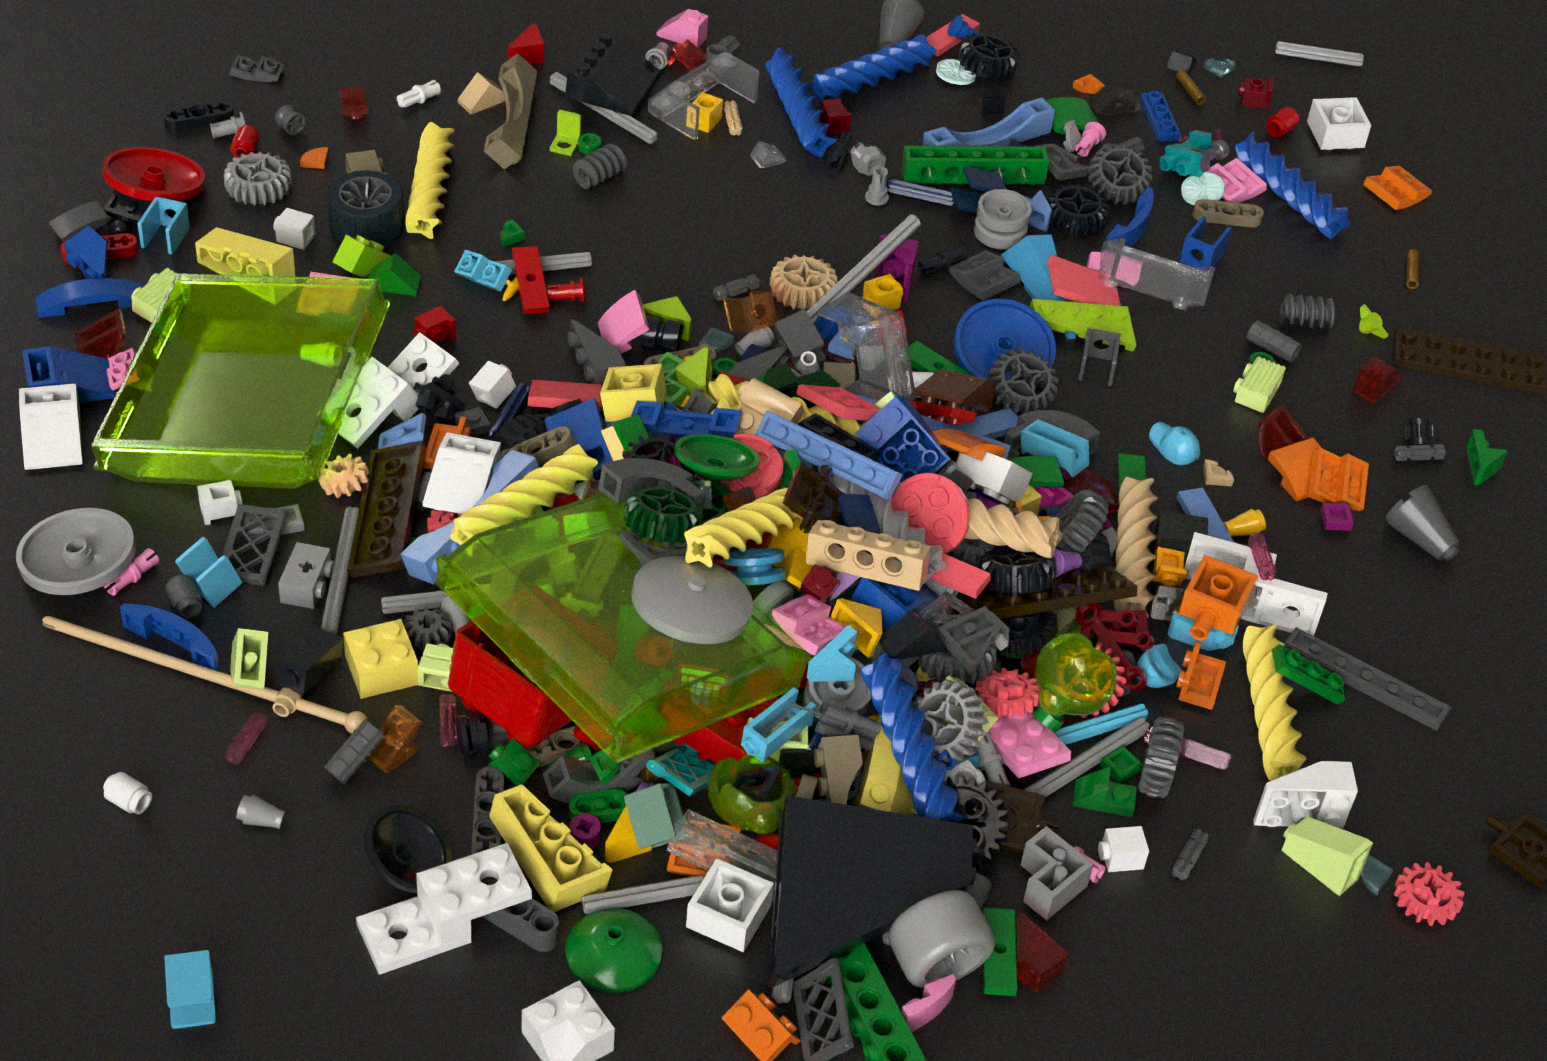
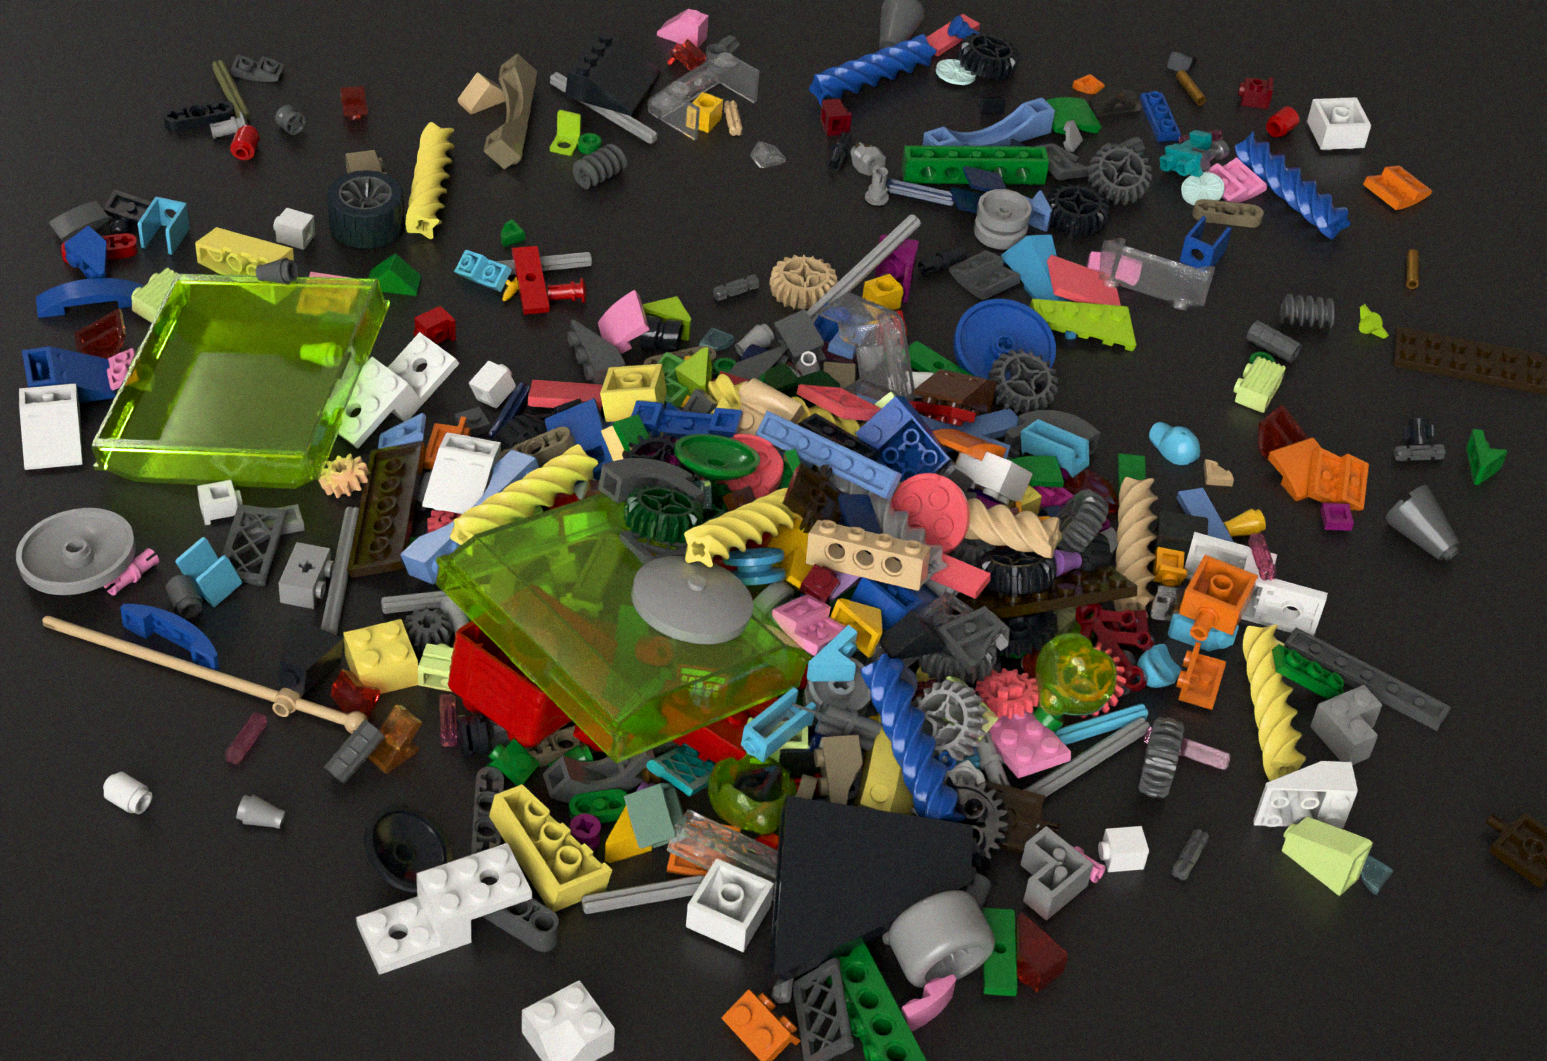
red dish [102,147,205,201] -> none
medium azure piece [164,950,216,1029] -> none
light grey gear [224,151,292,206] -> none
yellowish green slope [230,628,268,689] -> none
orange tile [300,147,329,169] -> none
lime slope [332,235,391,278] -> none
white axle [396,80,441,108] -> none
black hips [413,374,467,423] -> none
red slope [508,24,544,65] -> none
green dish [565,908,663,993] -> none
green tile [589,742,622,785] -> none
light grey cone [645,42,670,70] -> none
clear orange piece [723,291,778,332] -> none
blue piece [765,47,837,158] -> none
green slope [1072,767,1137,817] -> none
bright pink pin [1075,121,1106,157] -> none
dark grey piece [1078,328,1121,387] -> none
green tile [1100,745,1143,784] -> none
blue slope [1104,187,1154,255] -> none
clear light blue tile [1203,58,1236,77] -> none
light grey axle [1275,41,1364,67] -> none
clear red slope [1353,356,1402,403] -> none
coral gear [1394,862,1465,926] -> none
none -> olive axle [212,60,251,121]
none -> dark grey cone [256,258,298,285]
none -> clear red bracket [330,669,381,717]
none -> light grey brick [1310,685,1382,765]

